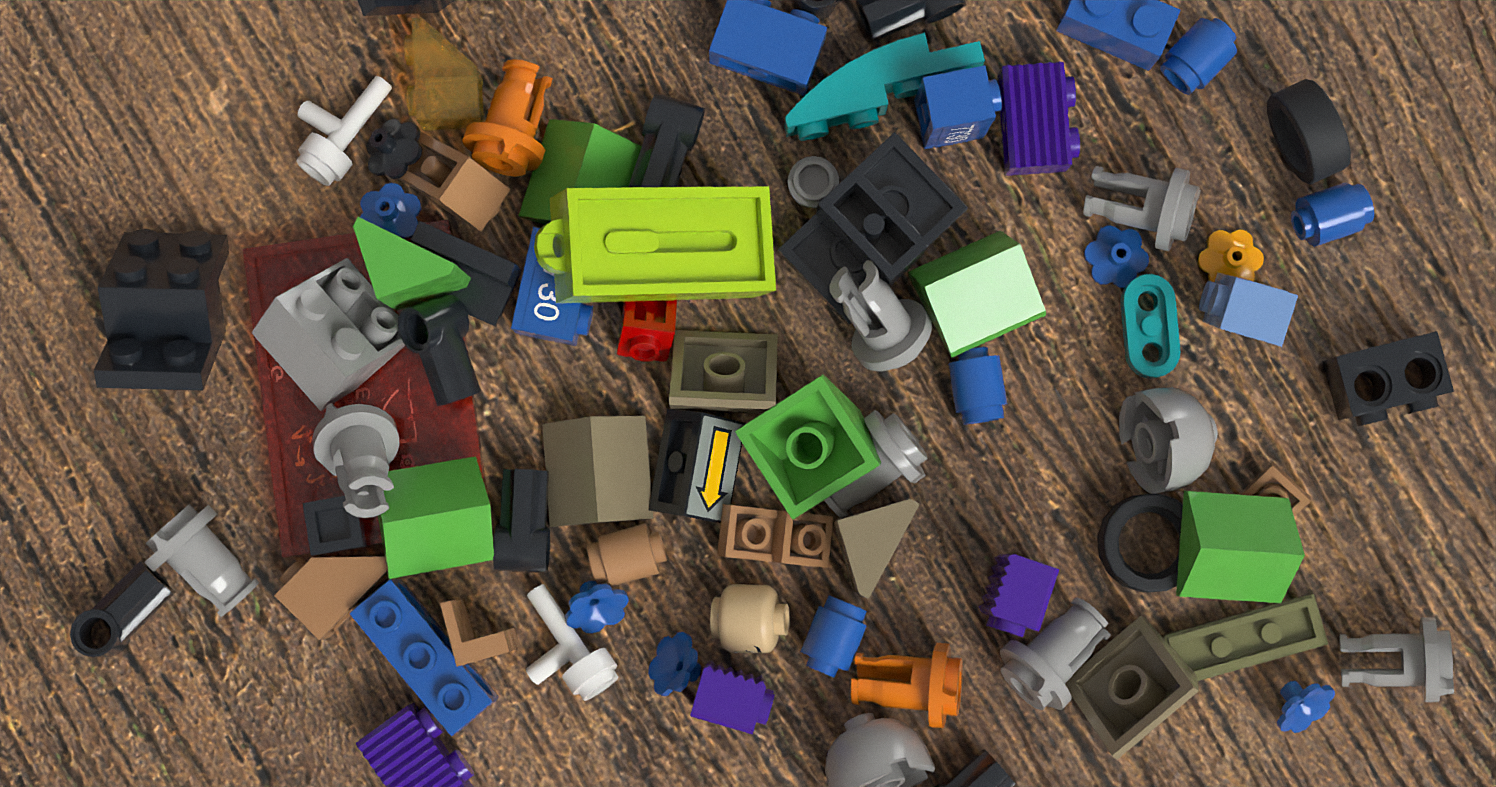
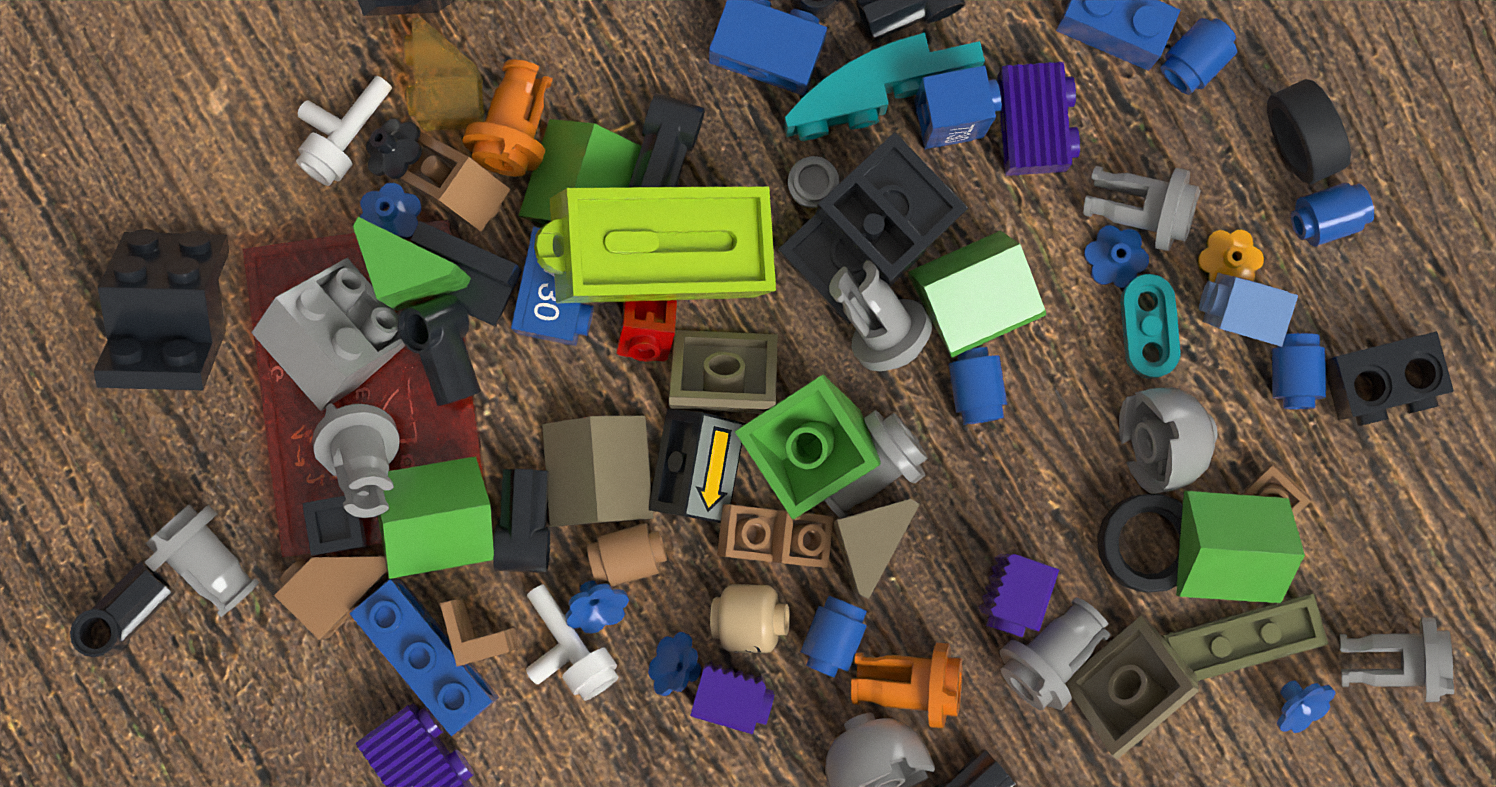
none -> blue brick [1272,333,1326,409]

